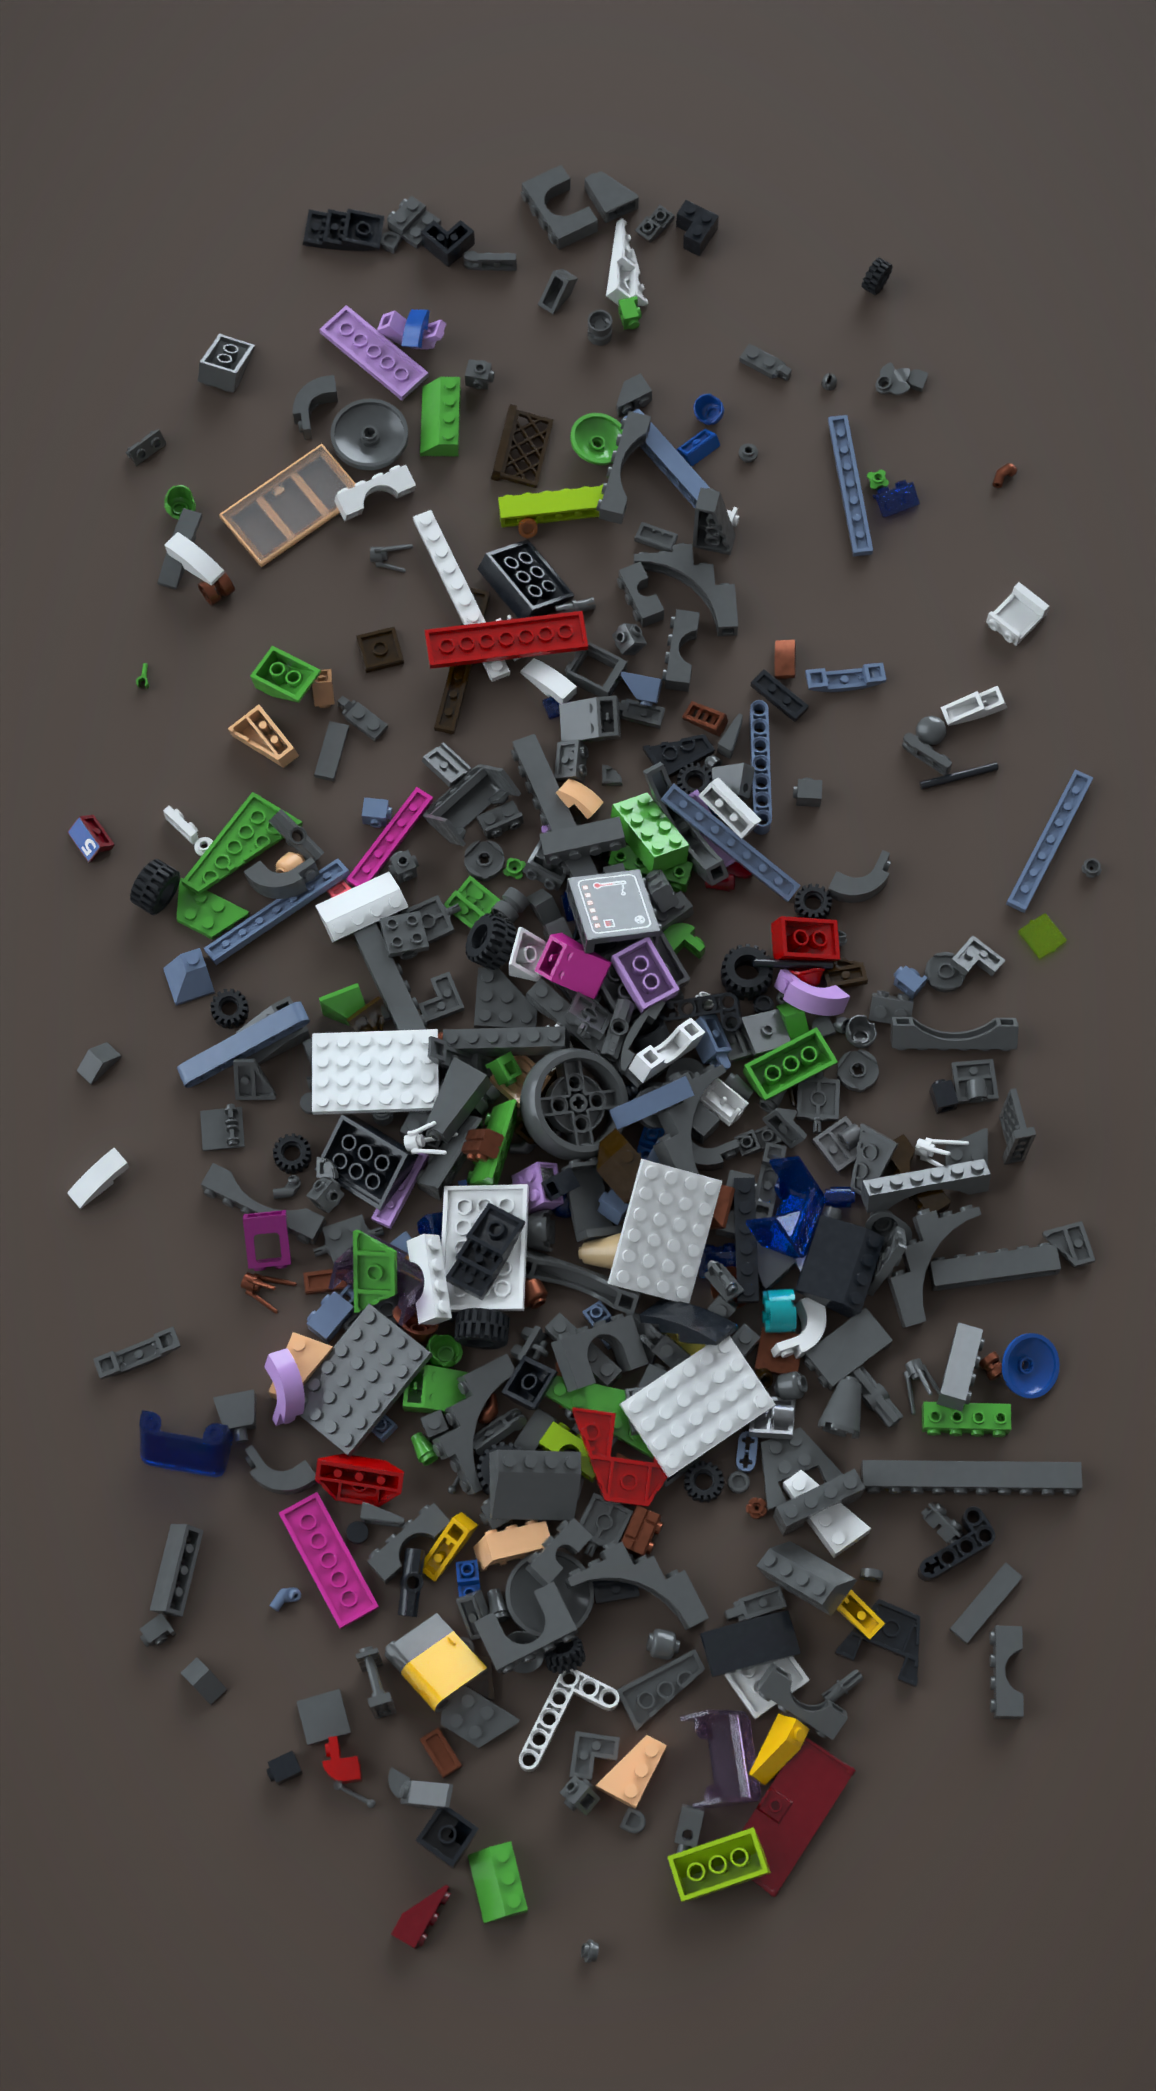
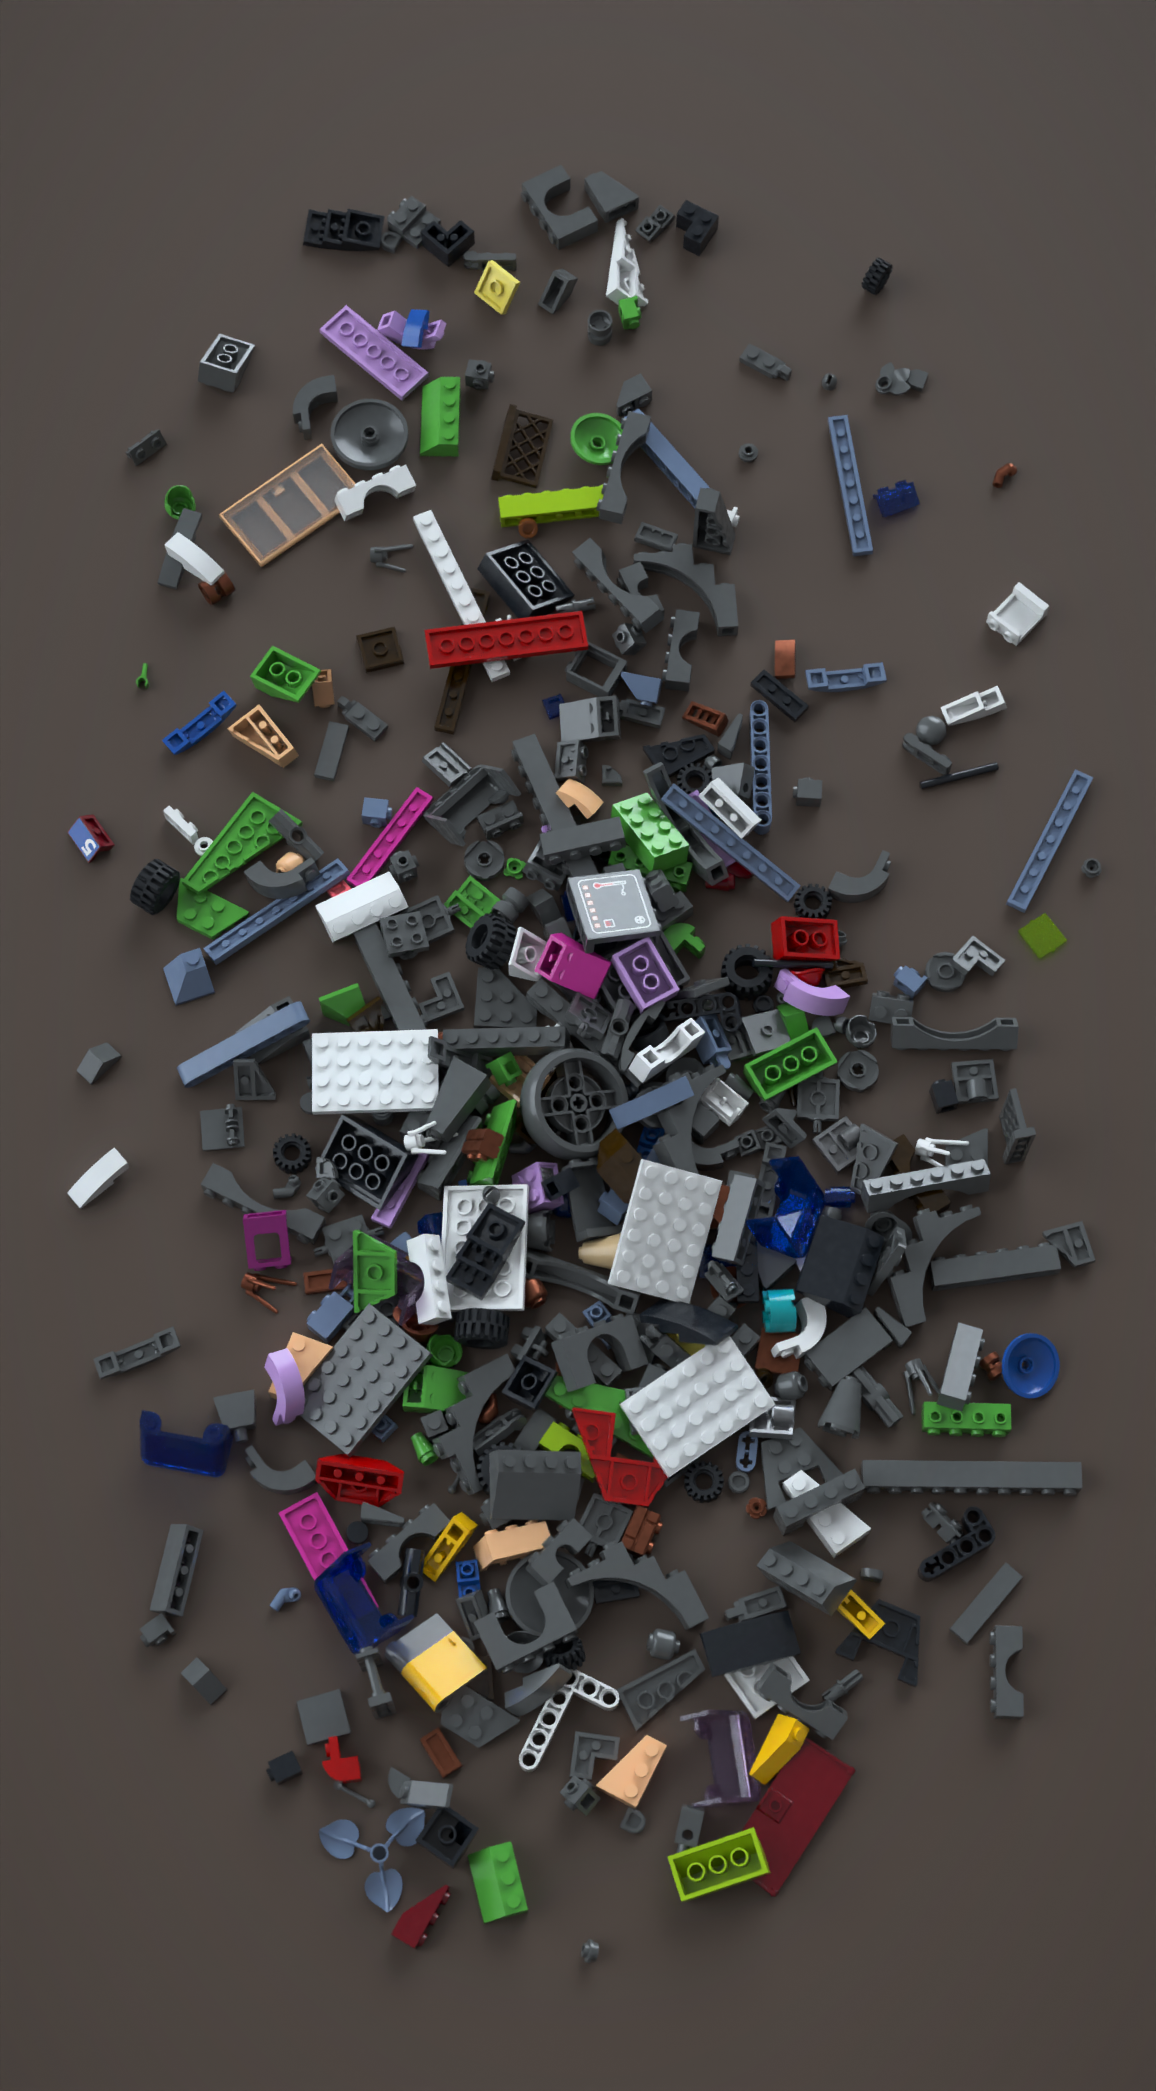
black tyre [210,988,249,1029] -> none
white slope [520,658,577,704] -> none
blue slope [677,428,720,466] -> none
blue hair [693,393,725,425] -> none
bright green plate [867,470,889,490] -> none
none -> blue slope [162,691,237,755]
none -> clear blue windscreen [314,1542,414,1655]
none -> sand blue plant [319,1807,425,1912]
none -> light yellow tile [474,260,520,315]
none -> dark grey hinge [482,1186,500,1204]
none -> dark grey slope [505,1663,572,1717]
none -> dark grey arch [572,538,664,633]
none -> dark grey plate [675,977,730,1000]
none -> brick [712,1174,766,1266]
none -> dark grey slope [874,1307,912,1349]

